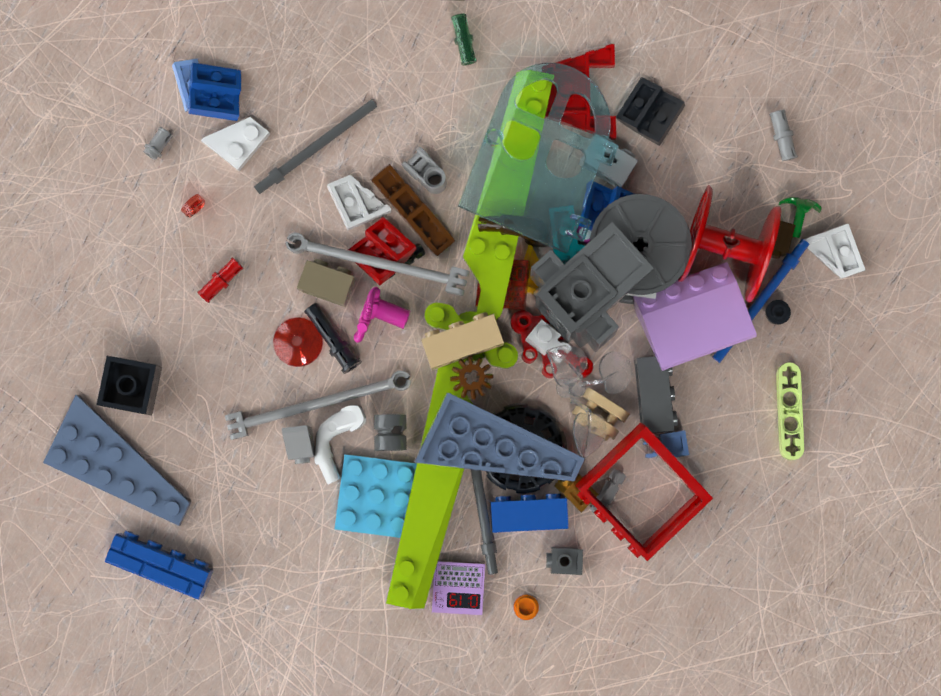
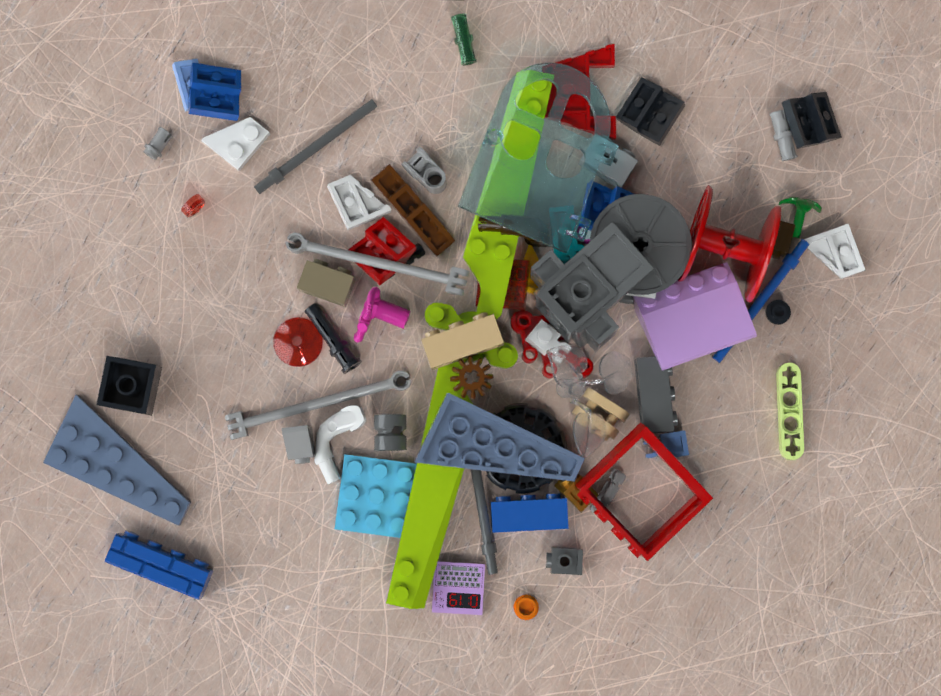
red pin [197,257,244,303] -> none
none -> black slope [782,92,842,149]

